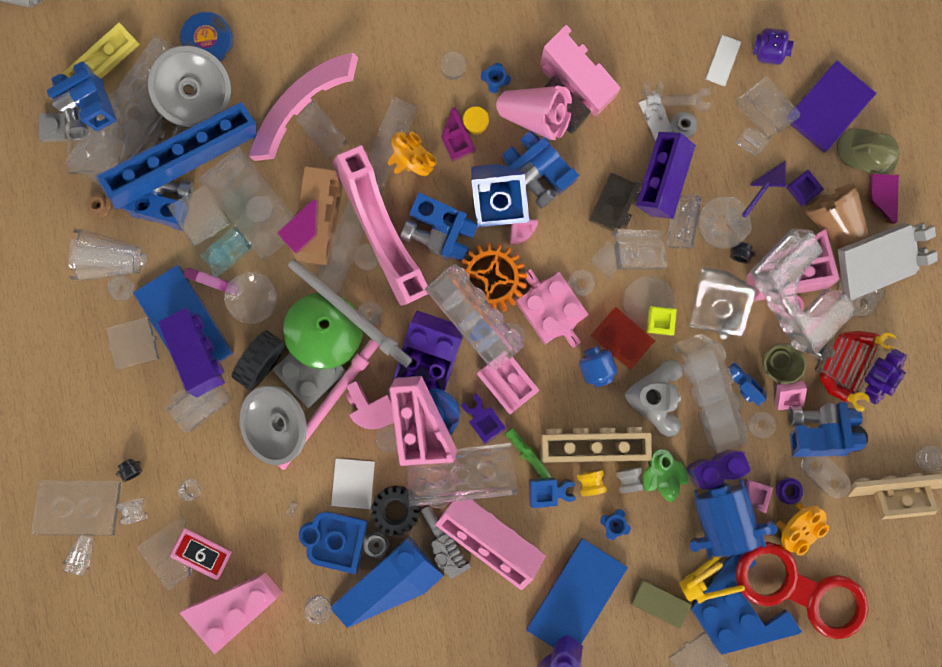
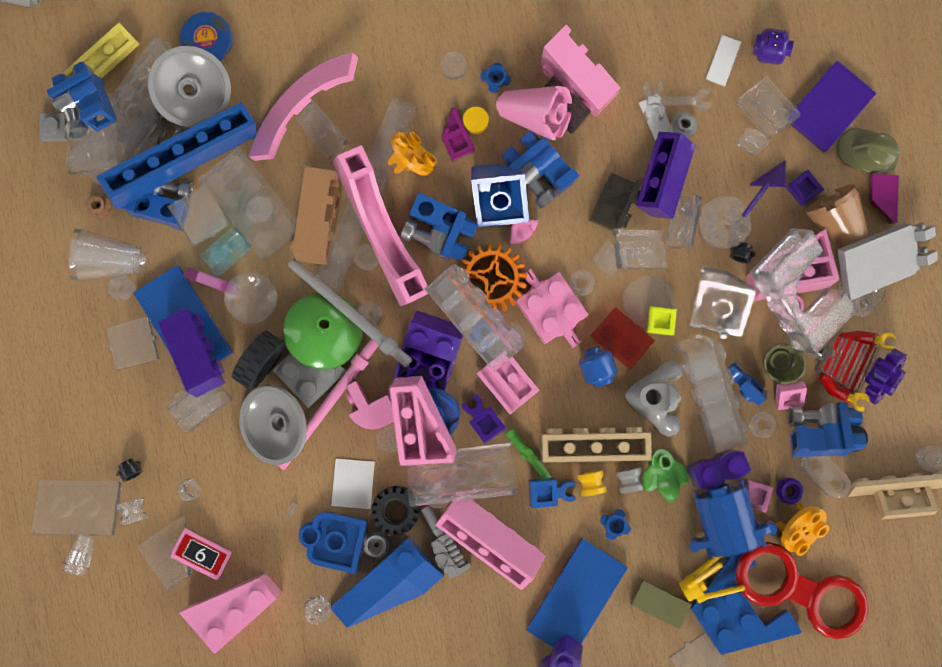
magenta tile [277,199,318,254] -> none

